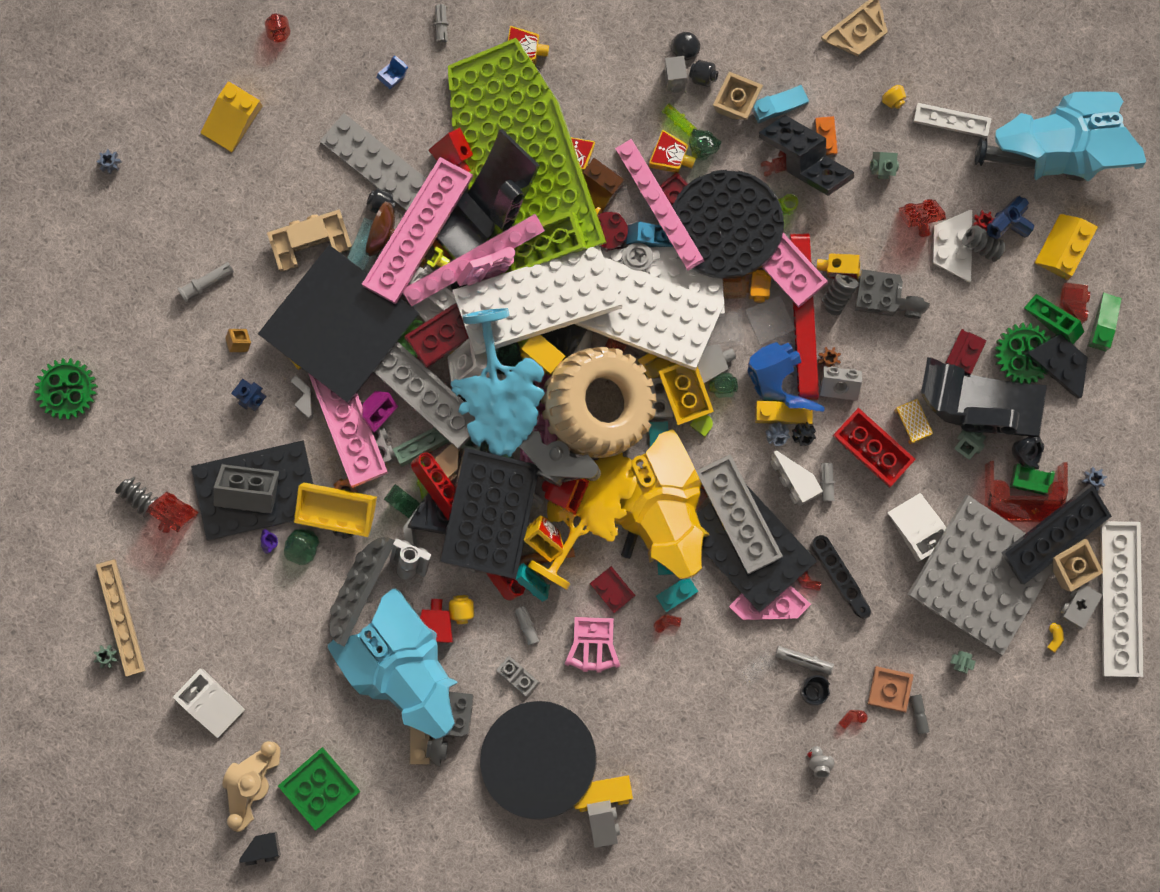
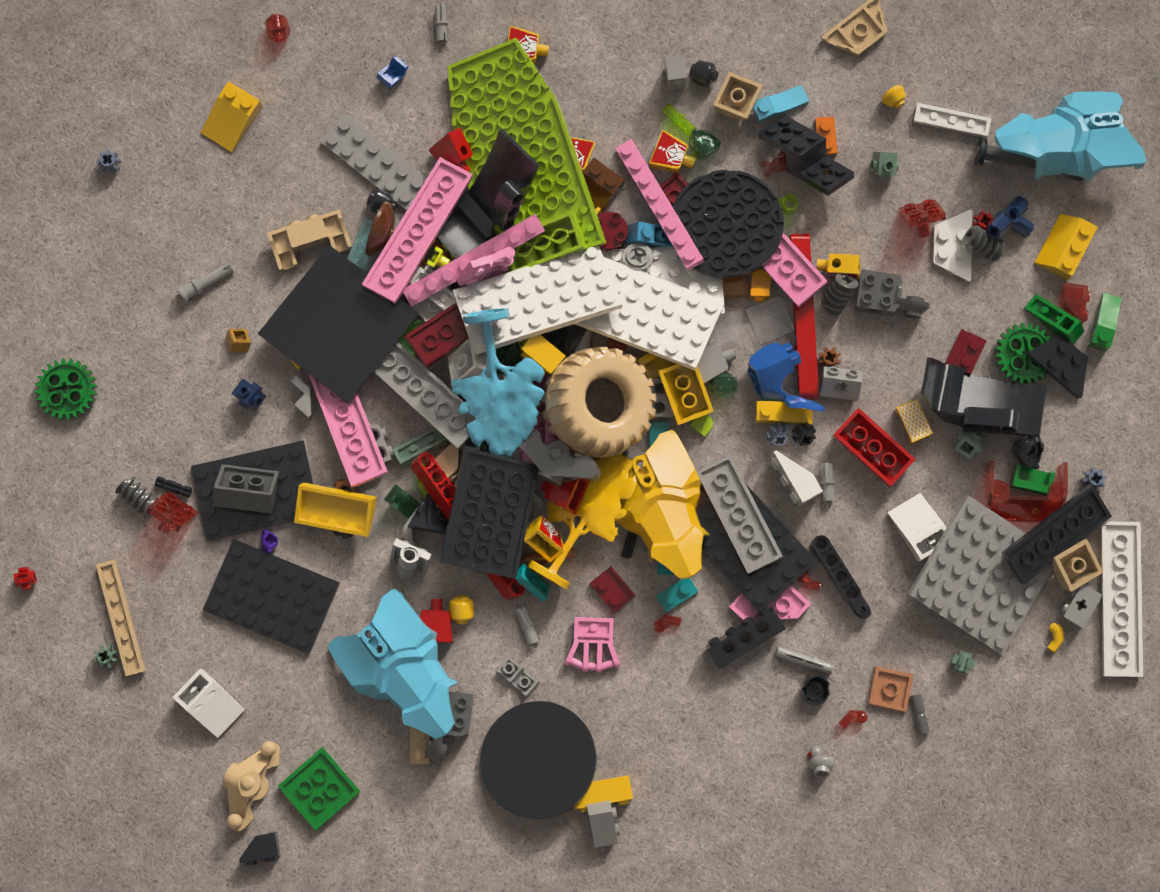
clear green hair [284,528,320,565] -> none
dark grey plate [330,537,395,647] -> none
magenta slope [362,391,398,432] -> none
black hair [671,32,701,61] -> none
none -> red gear [14,567,37,591]
none -> black axle [155,476,192,497]
none -> black plate [203,539,340,654]
none -> black brick [706,606,786,669]

